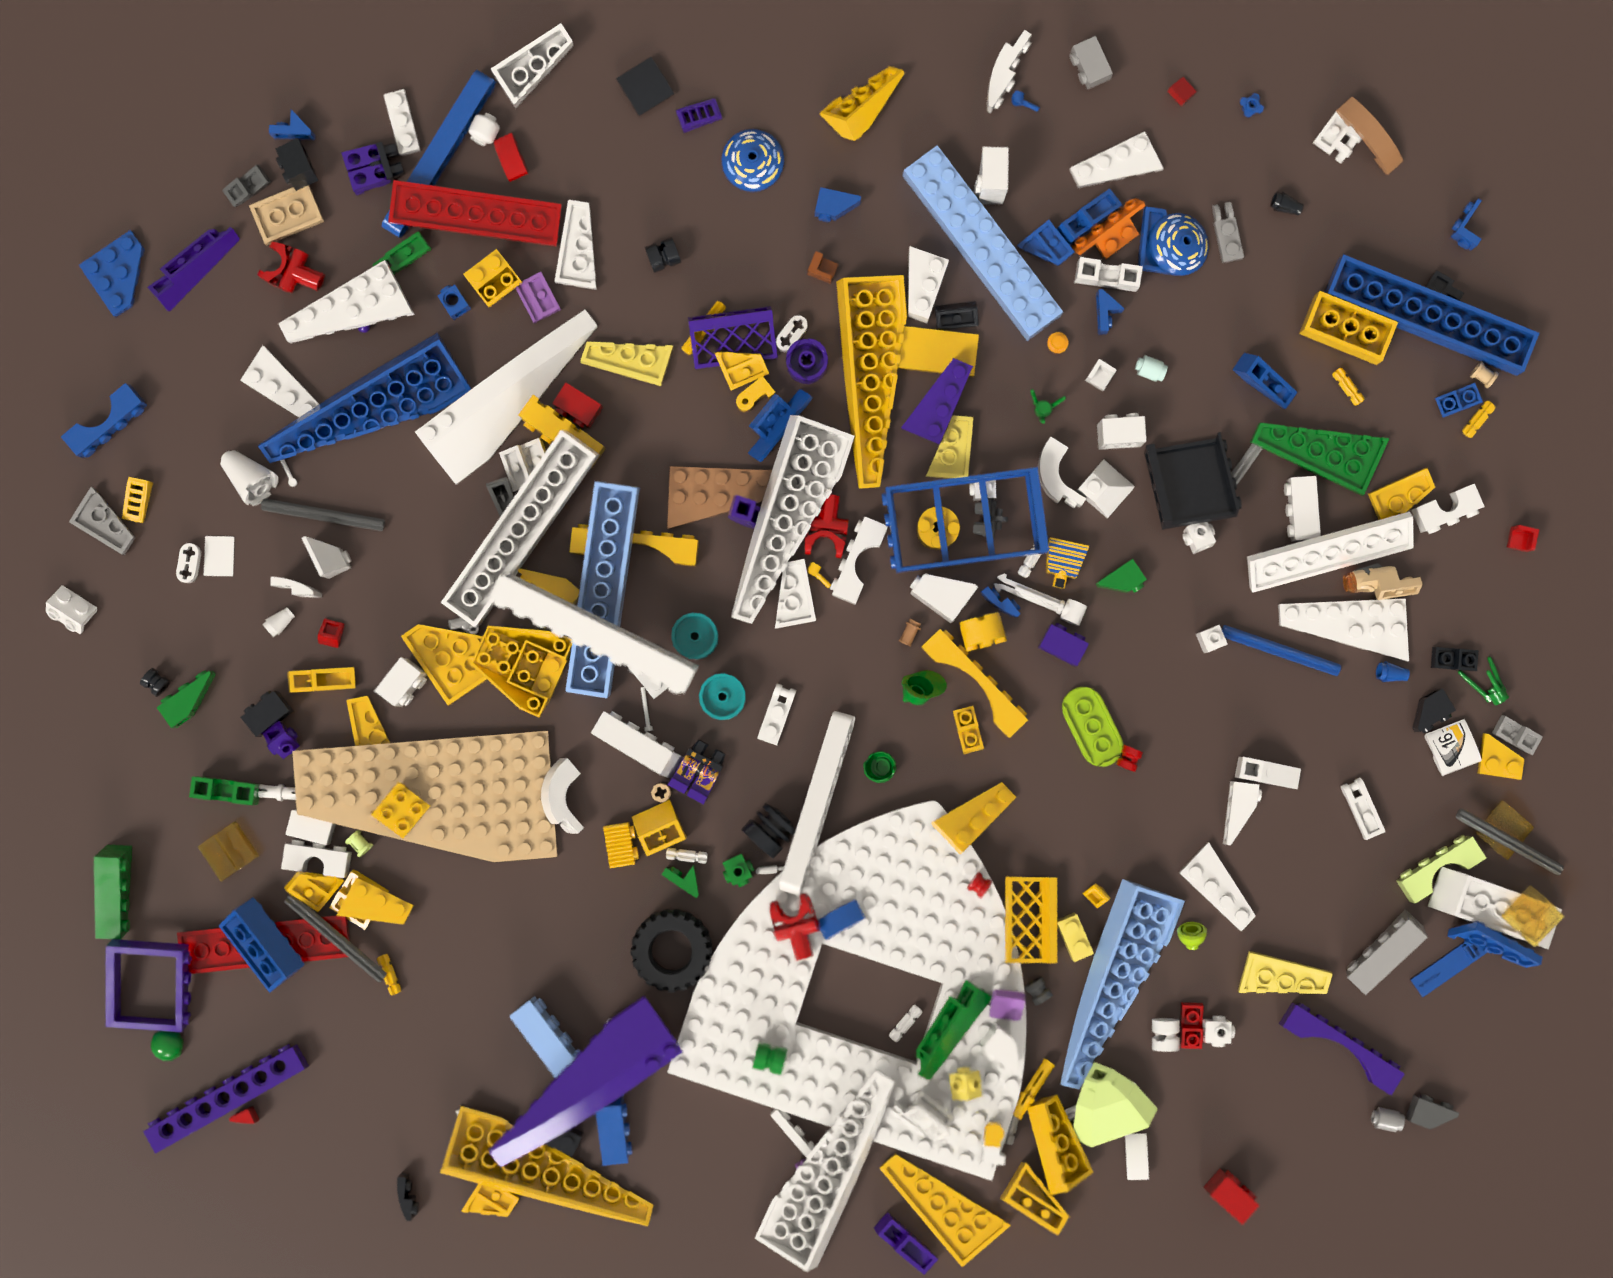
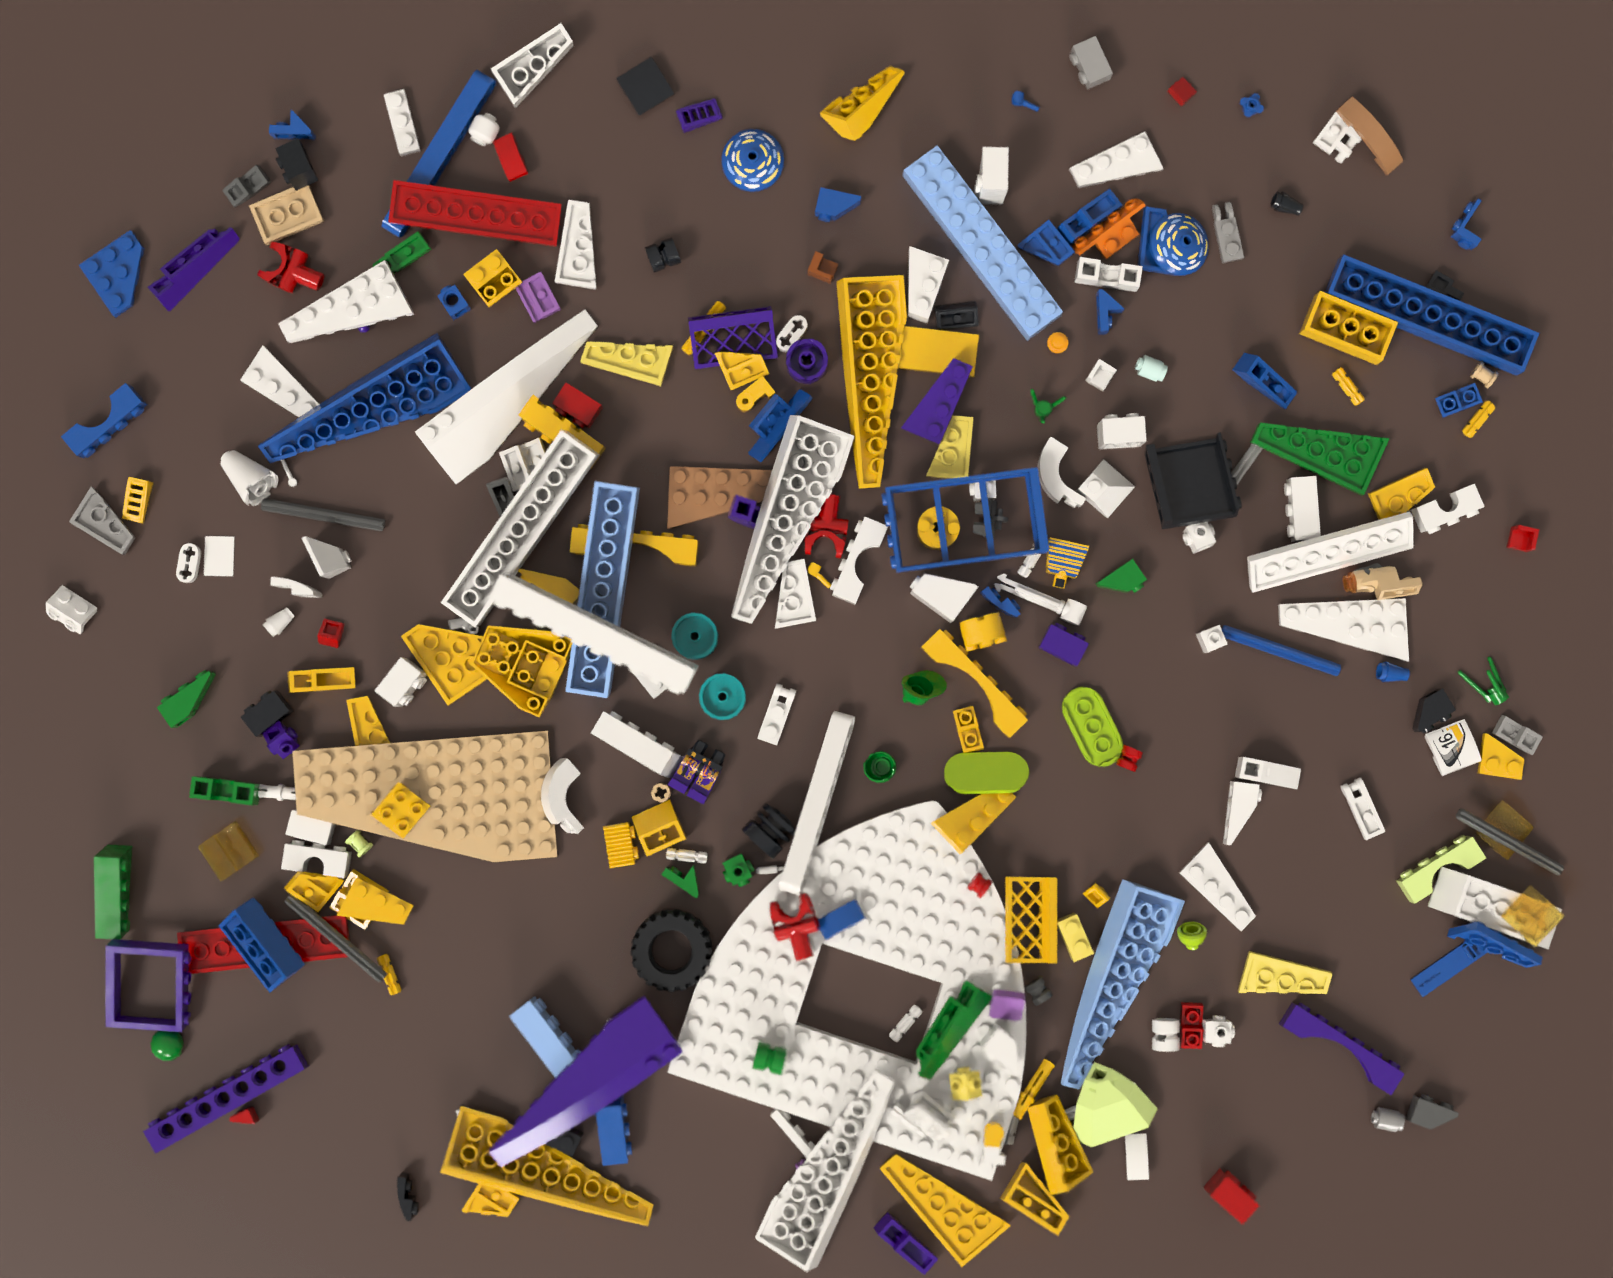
black wheel [140,668,170,697] -> none
dark purple hips [341,142,405,196] -> none
white piece [641,687,653,732] -> none
medium nougat pin [899,619,921,647] -> none
white slope [987,30,1032,113] -> none
light grey wedge [1346,909,1428,995] -> none
black slope [1431,647,1479,671] -> none
none -> lime tile [944,752,1029,794]

